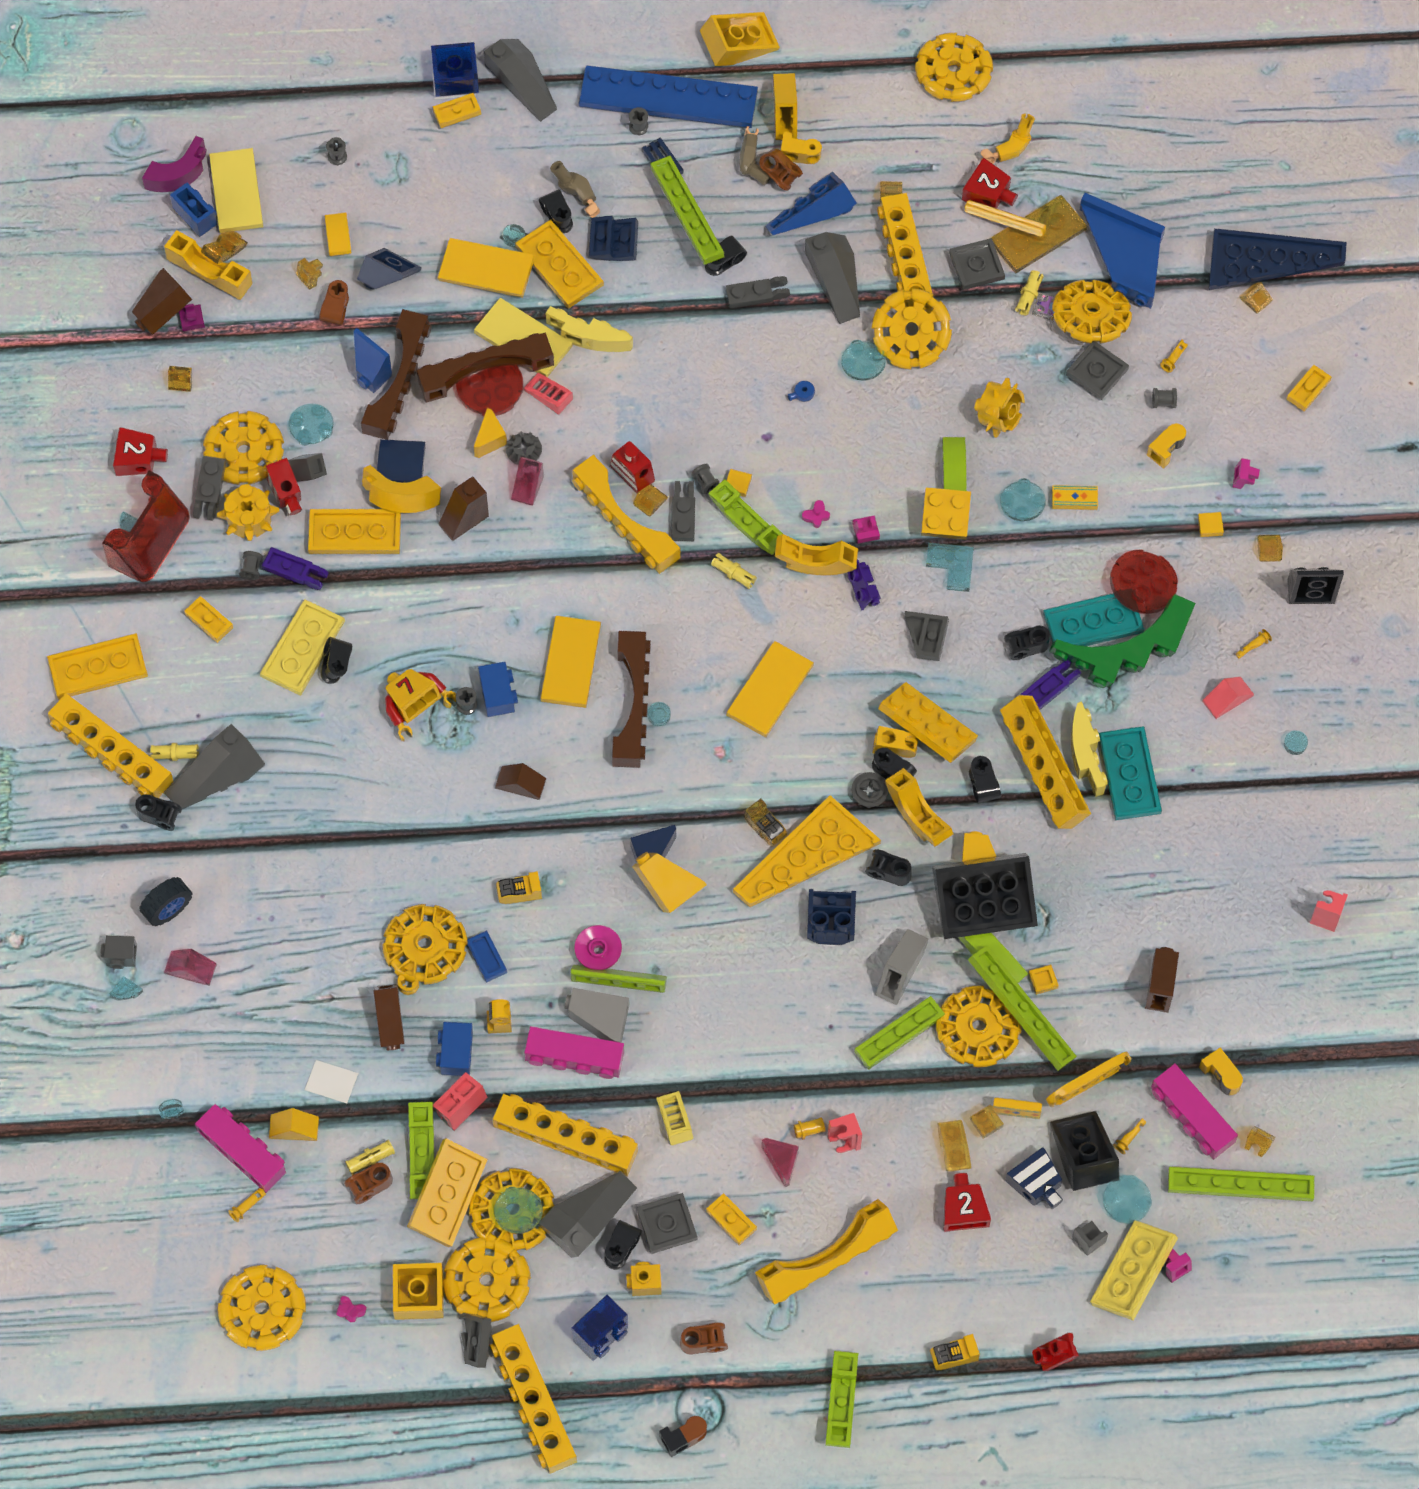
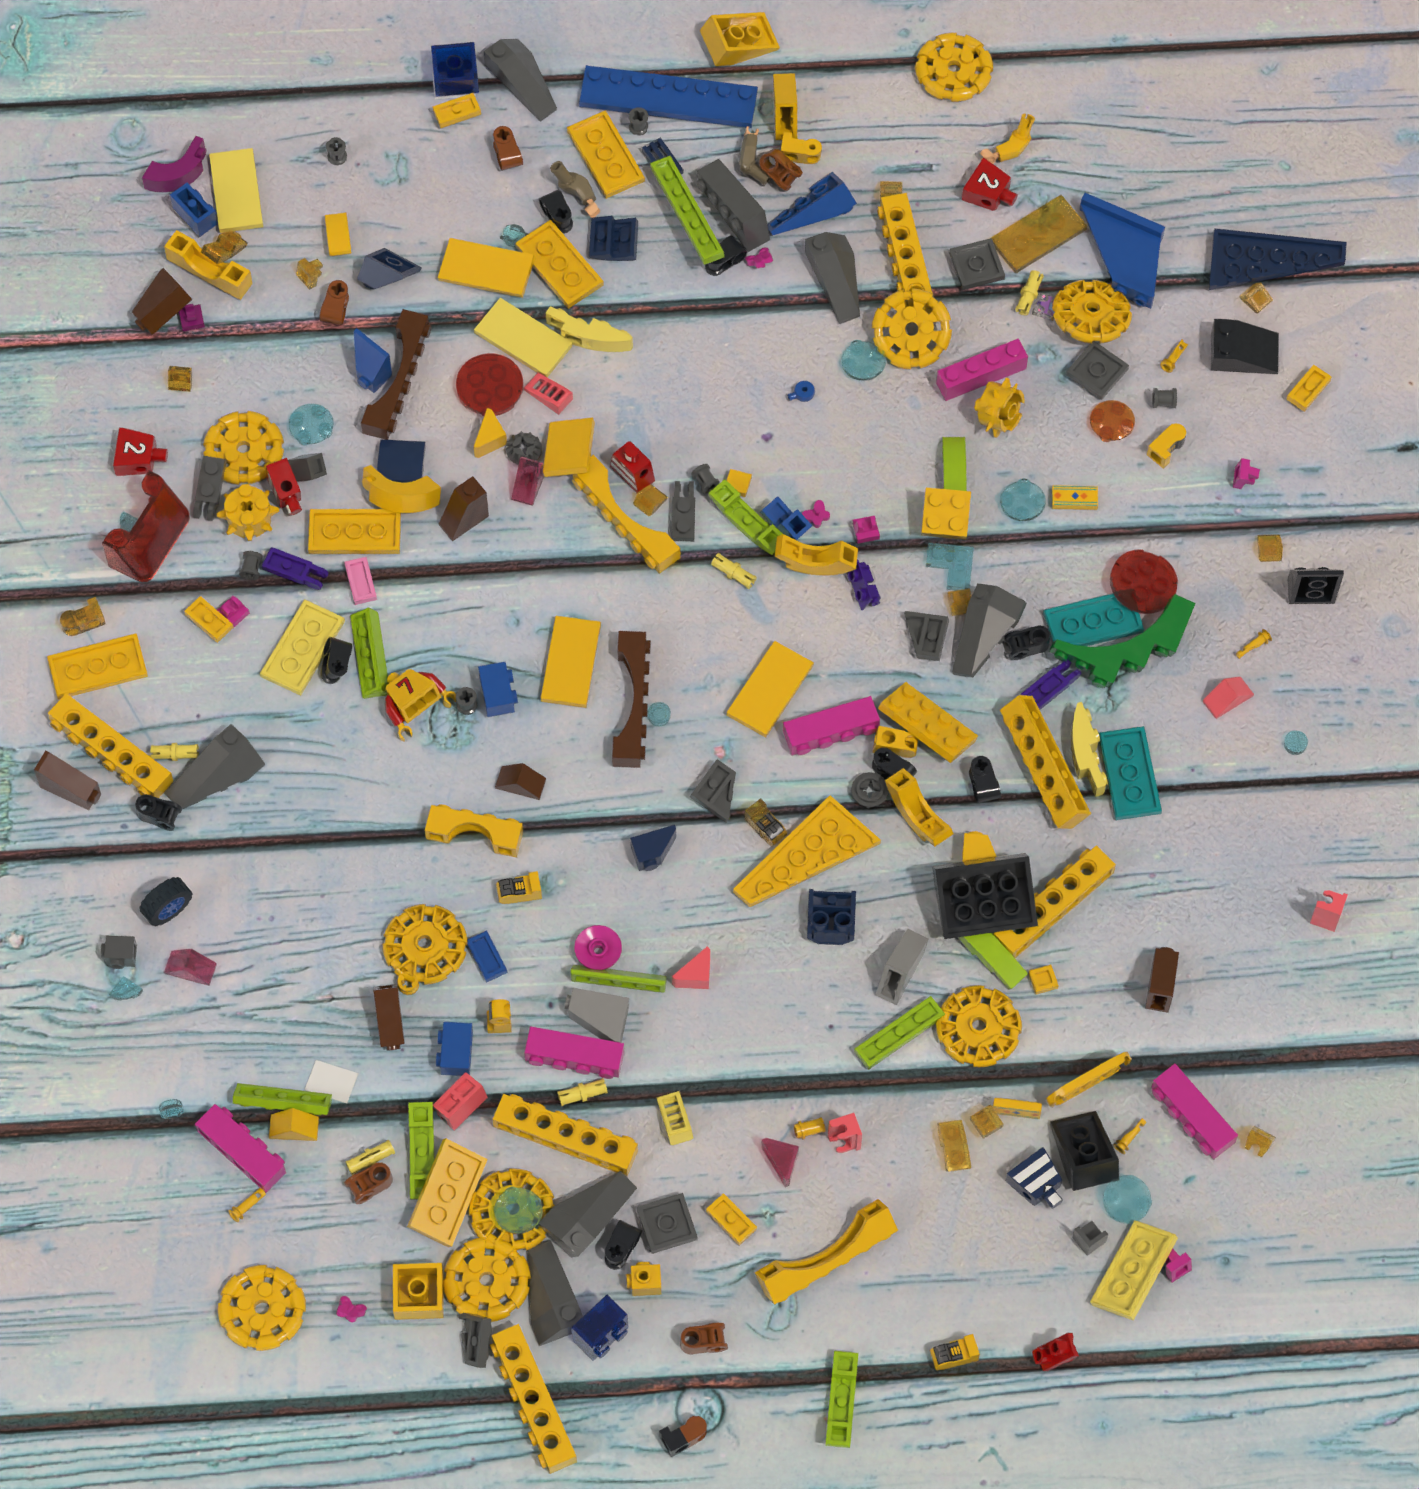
reddish brown arch [417,332,554,403] -> none
yellow slope [632,852,707,913] -> none
dark grey hinge [726,276,790,309] -> none
black piece [865,849,912,886] -> none
red torso [943,1173,991,1232] -> none
yellow axle [964,200,1046,237] -> none
lime plate [968,945,1077,1071] -> none
lime plate [1168,1167,1315,1202] -> none
yellow tile [1198,512,1224,537] -> none
yellow leg [1199,1047,1243,1095] -> none
none -> reddish brown slope [34,750,101,810]
none -> clear yellow leg [60,597,106,636]
none -> dark pink tile [217,596,250,627]
none -> lime plate [233,1083,332,1115]
none -> bright pink tile [344,557,377,605]
none -> lime slope [350,607,388,699]
none -> yellow arch [425,804,523,858]
none -> dark orange piece [493,126,523,171]
none -> dark grey wedge [528,1240,585,1346]
none -> yellow tile [543,417,595,477]
none -> light yellow pin [557,1078,608,1106]
none -> yellow tile [567,110,645,199]
none -> coral slope [672,946,710,989]
none -> dark grey wing [690,759,736,823]
none -> dark grey wedge [696,159,770,252]
none -> dark pink piece [745,247,773,268]
none -> blue brick [760,496,812,540]
none -> dark pink brick [783,696,880,755]
none -> dark pink brick [936,338,1028,401]
none -> clear yellow tile [947,588,972,616]
none -> dark grey wedge [952,583,1027,678]
none -> yellow brick [994,845,1116,958]
none -> clear orange dish [1090,400,1135,442]
none -> black slope [1211,319,1279,374]

